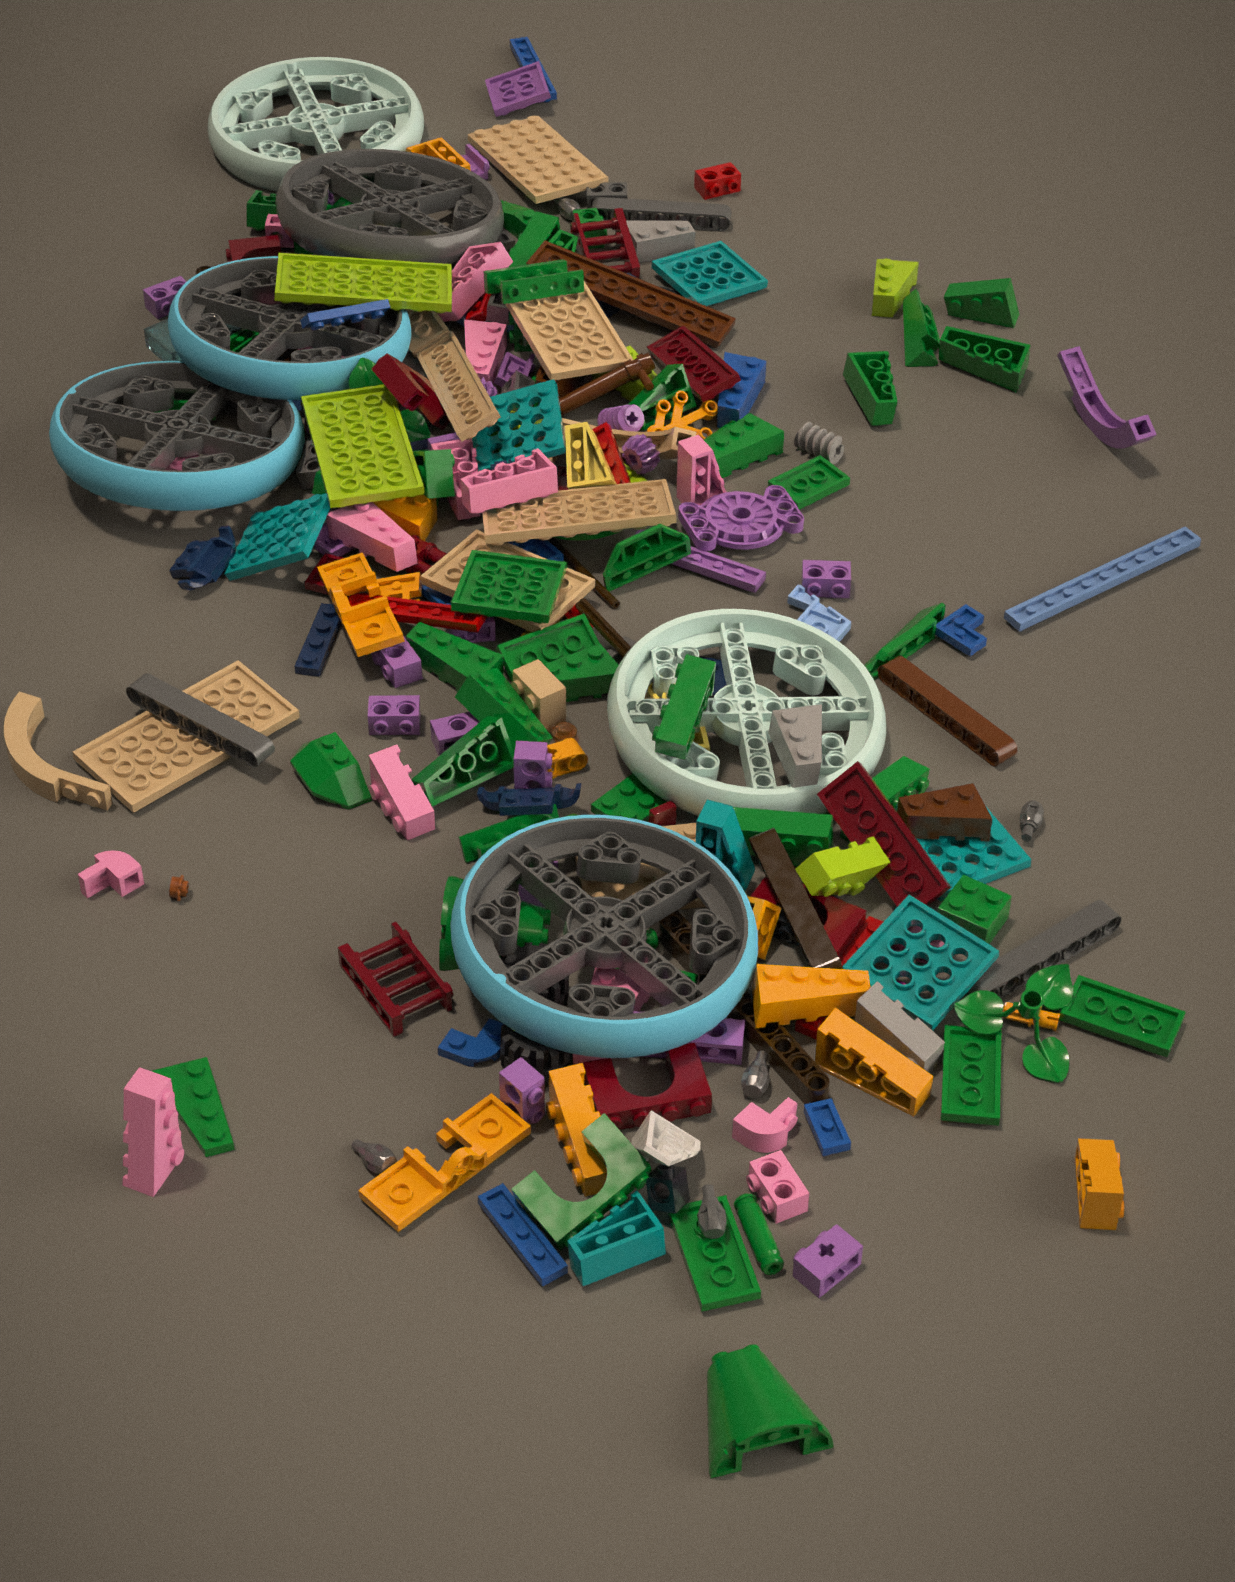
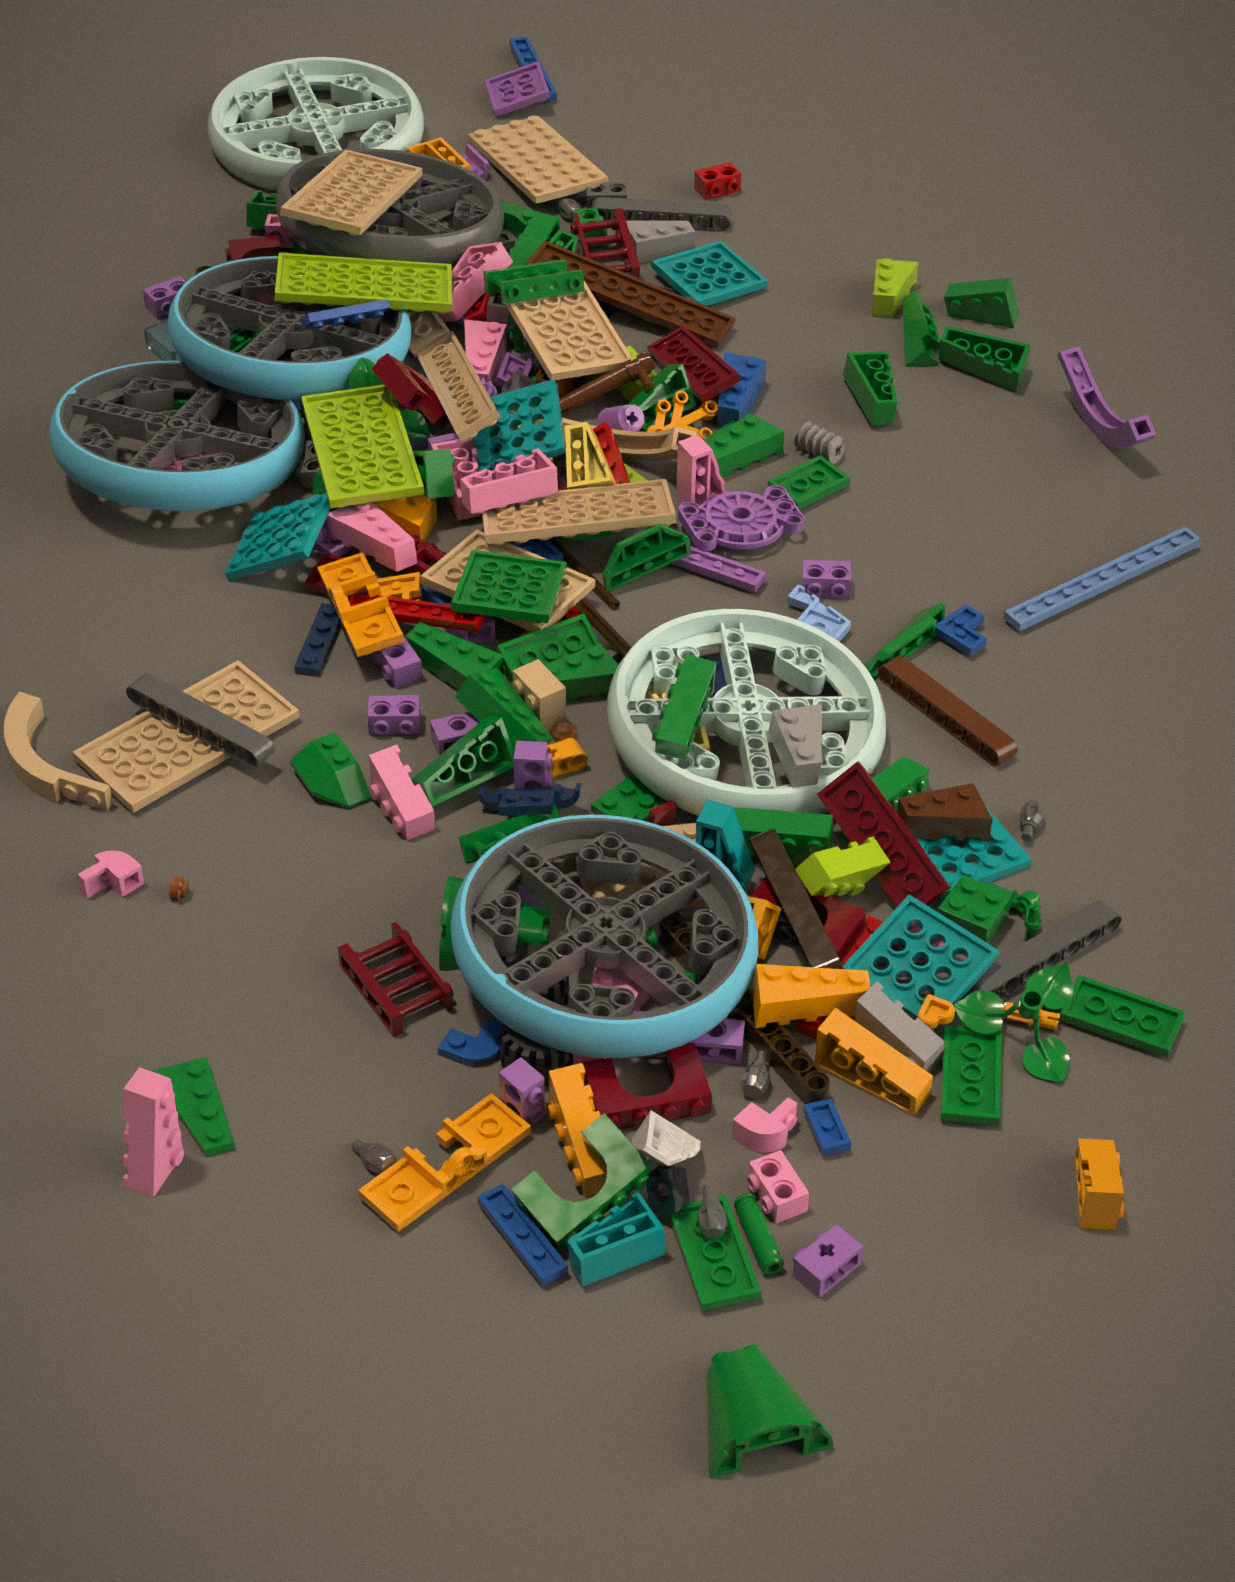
dark blue plate [169,526,236,591] -> none
medium lavender gear [622,434,660,474] -> none
none -> tan plate [280,150,422,235]
none -> light orange tile [918,994,955,1029]
none -> green pin [988,882,1041,941]

